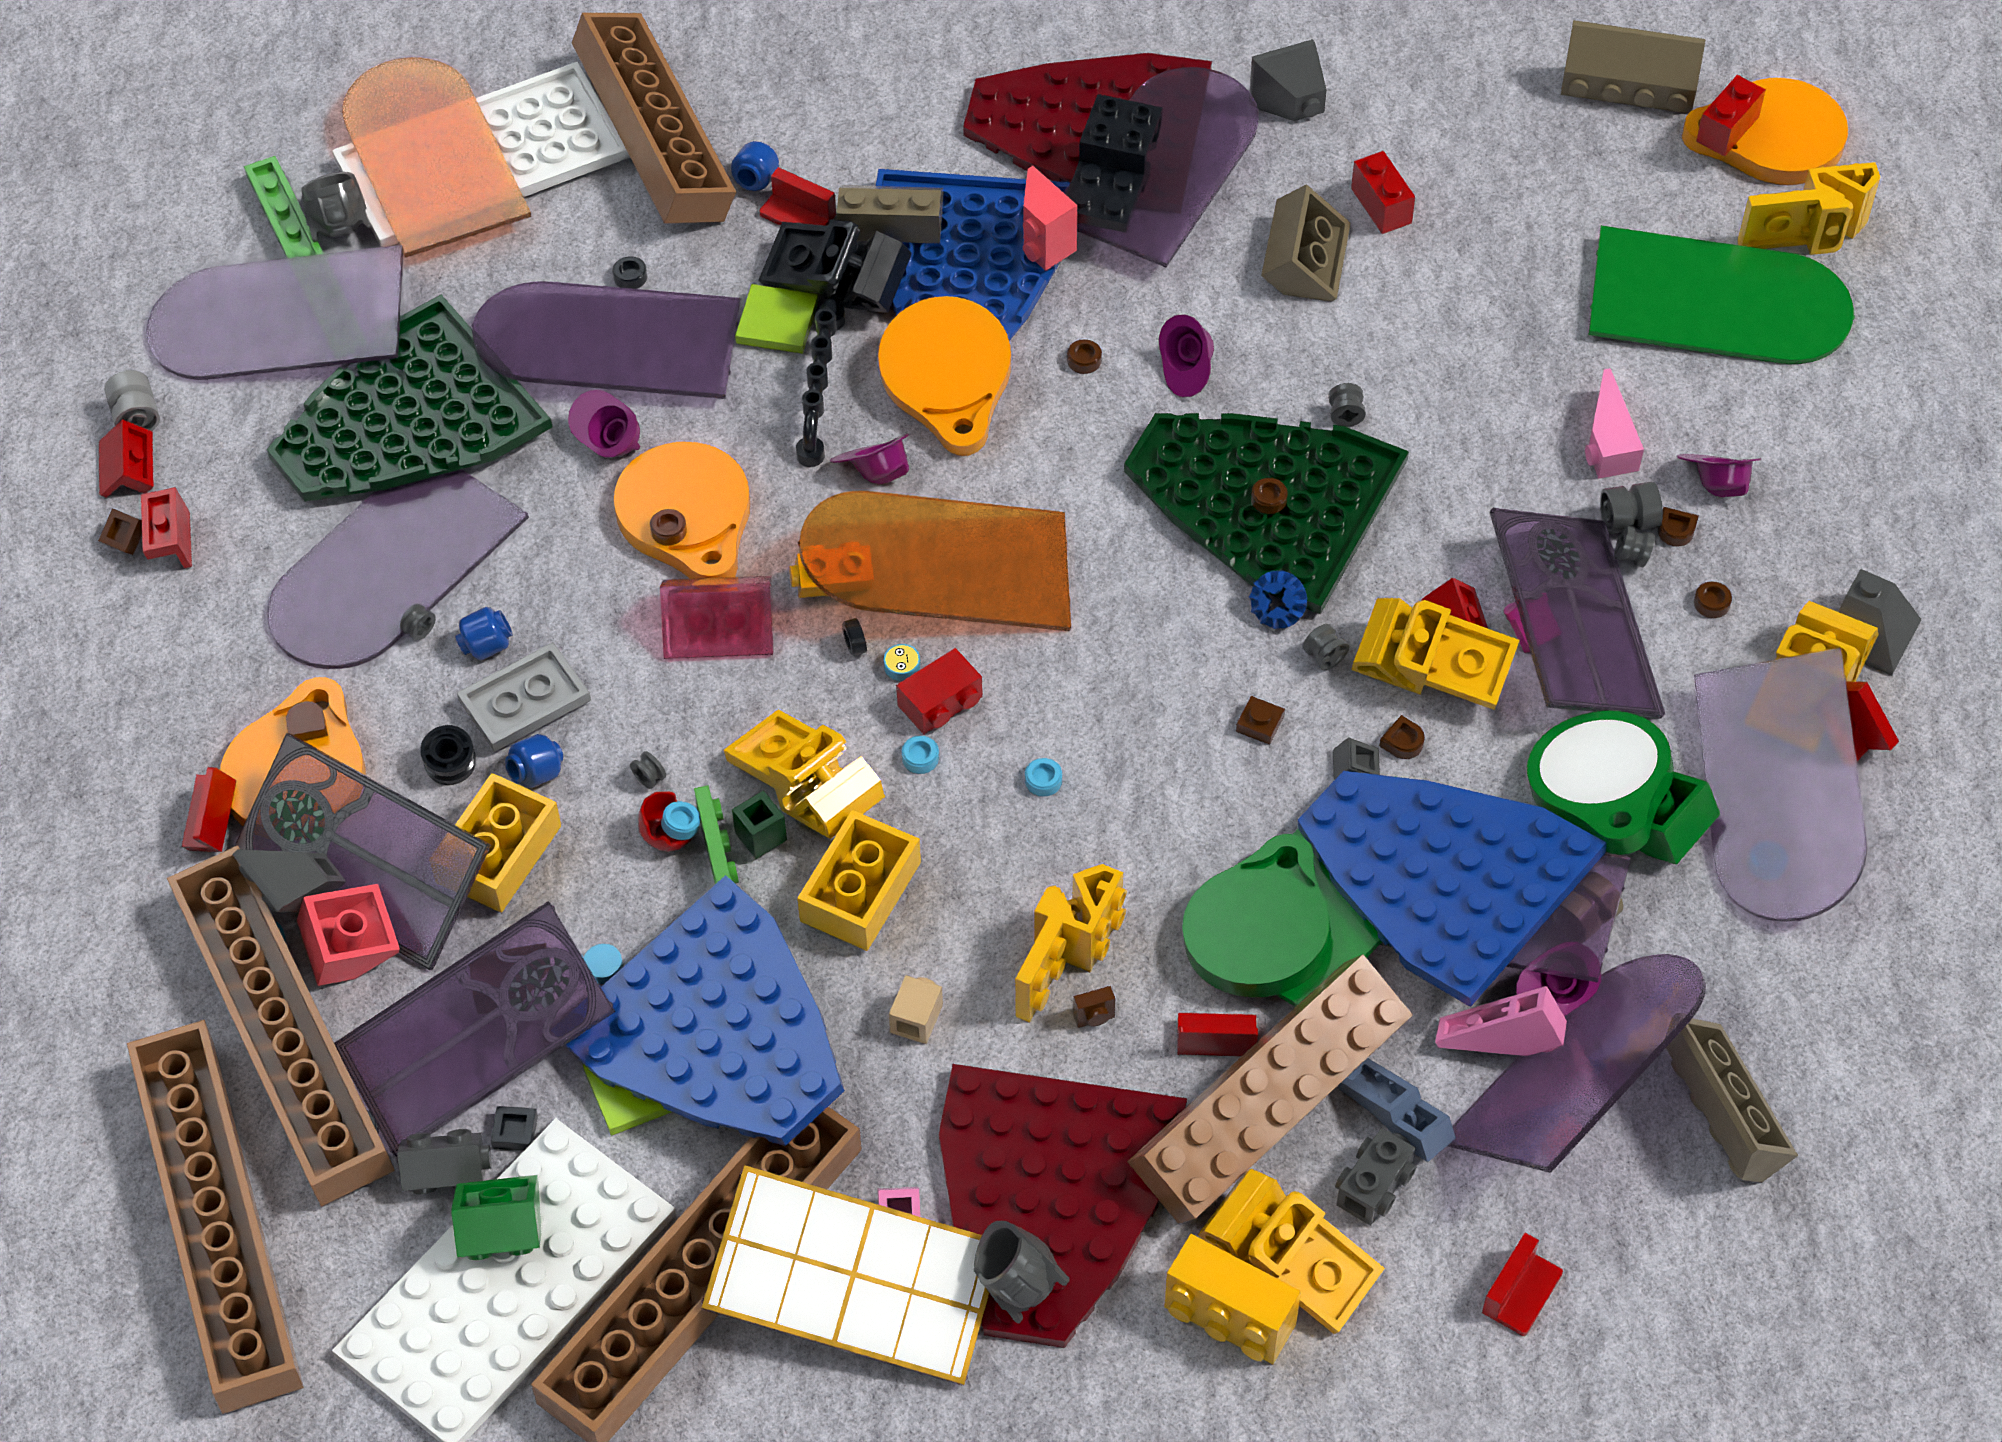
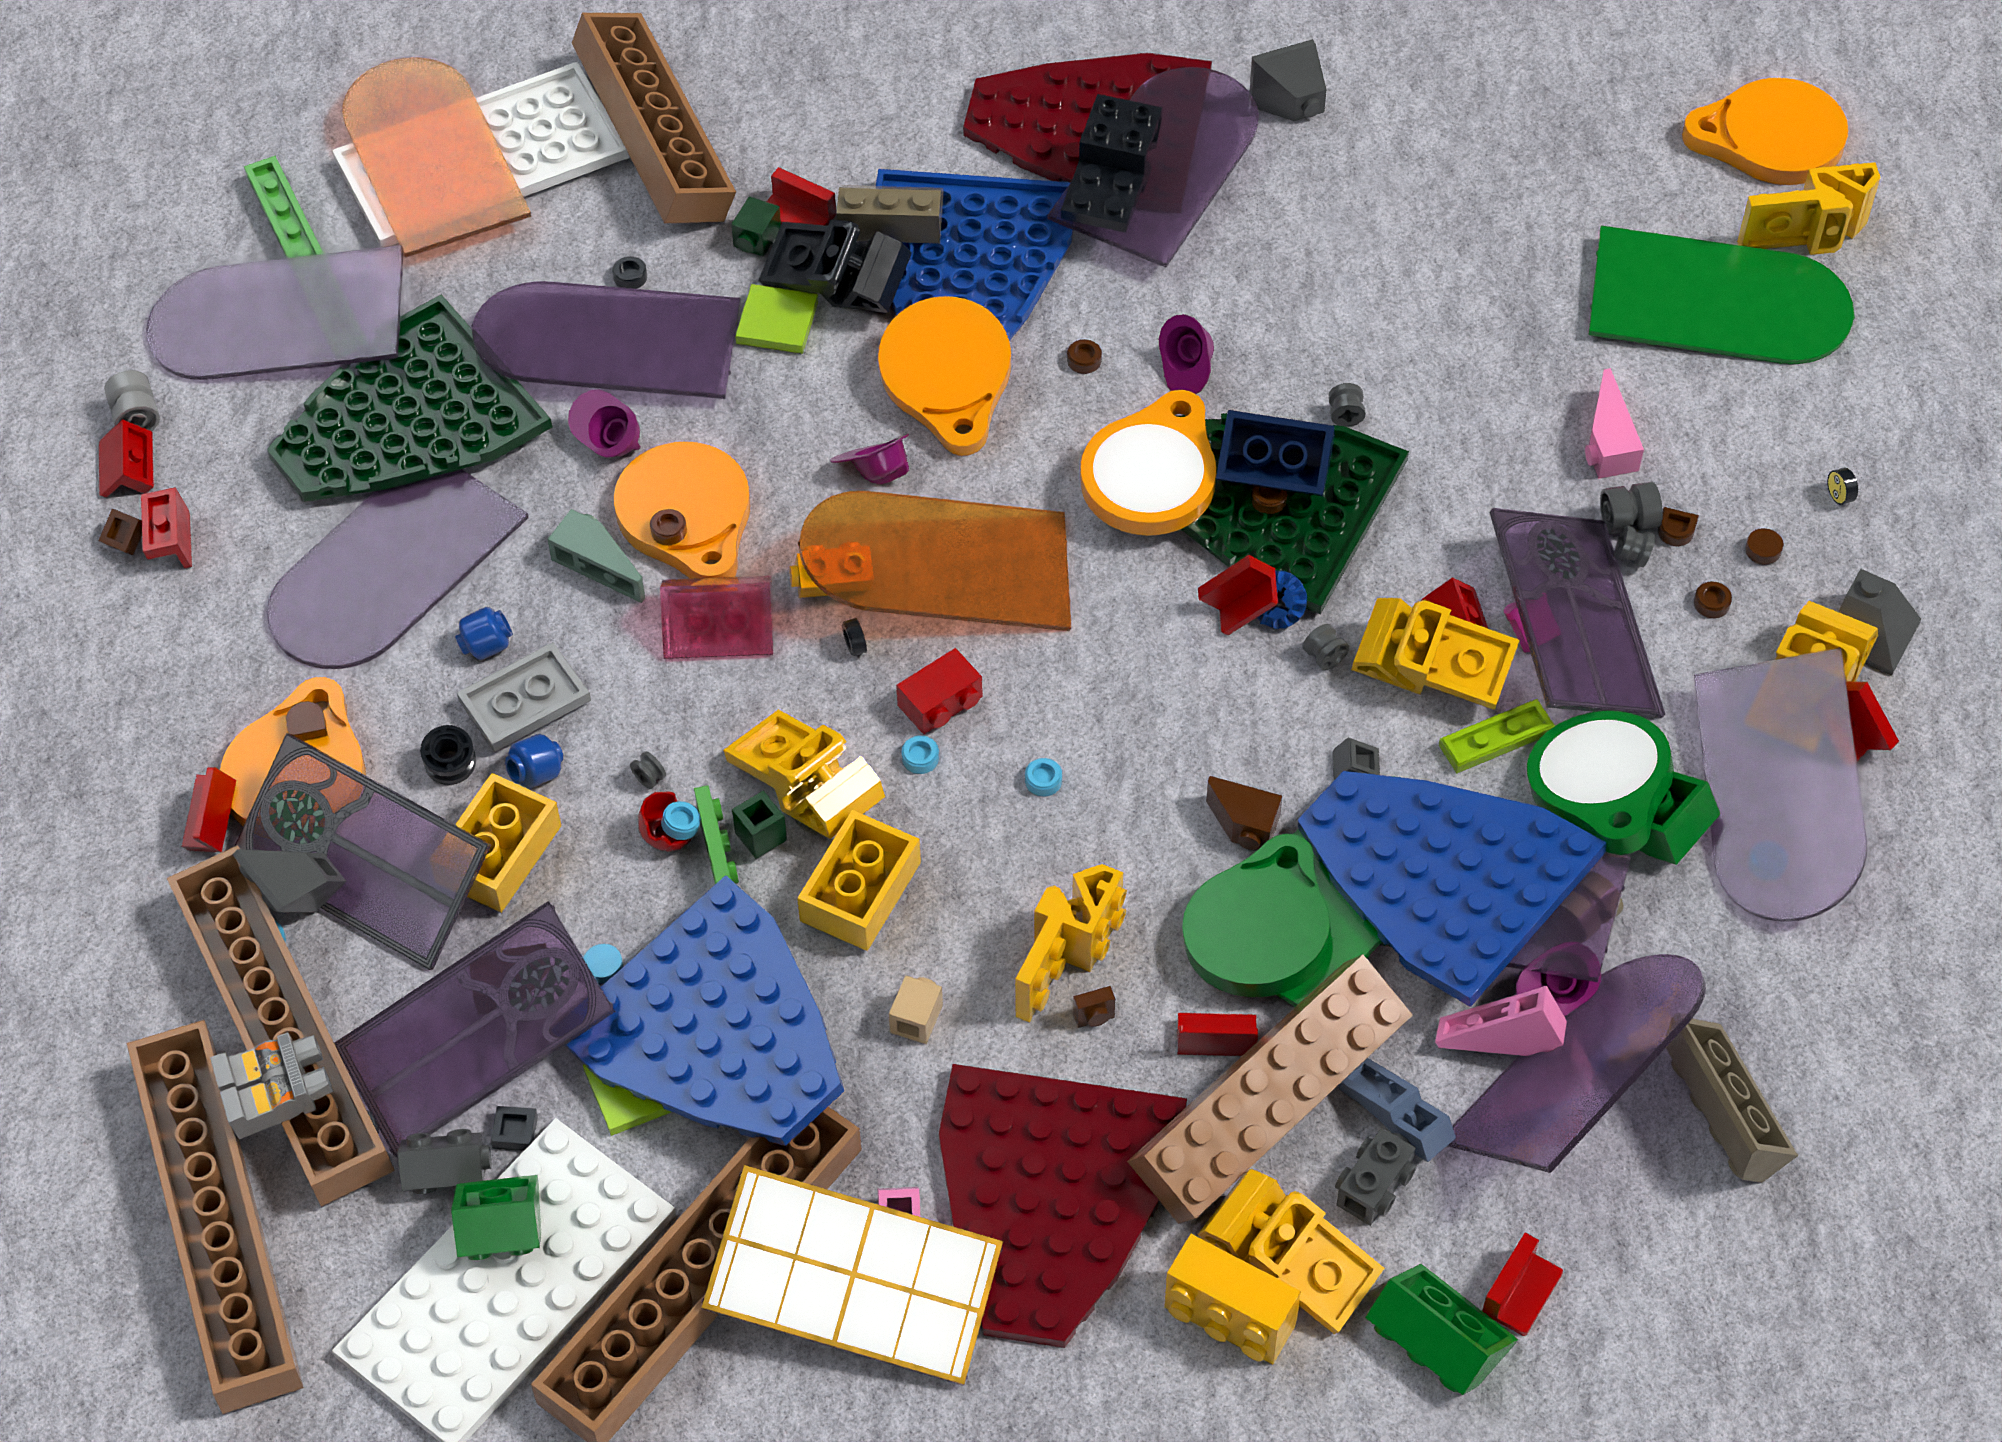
coral slope [297,884,400,986] -> none
dark grey helmet [301,172,371,242] -> none
dark grey bush [400,603,436,641] -> none
blue head [731,141,779,191] -> none
black bar [796,299,846,467] -> none
tile [884,644,921,681] -> none
dark grey helmet [973,1221,1069,1323] -> none
coral slope [1023,166,1077,271] -> none
reddish brown plate [1236,696,1285,745] -> none
dark tan slope [1261,184,1351,302] -> none
red brick [1351,151,1415,234] -> none
reddish brown tile [1379,715,1425,759] -> none
dark tan slope [1560,20,1706,114] -> none
magenta piece [1676,454,1761,497] -> none
red brick [1696,75,1766,157] -> none
none -> light grey hips [210,1032,333,1139]
none -> sand green slope [547,509,645,603]
none -> dark green brick [731,196,781,257]
none -> piece [1080,390,1216,536]
none -> red panel [1198,555,1278,635]
none -> reddish brown slope [1206,776,1282,850]
none -> dark blue slope [1216,410,1335,497]
none -> green slope [1365,1264,1518,1395]
none -> lime tile [1438,699,1555,774]
none -> reddish brown tile [1745,528,1784,565]
none -> tile [1827,467,1859,505]

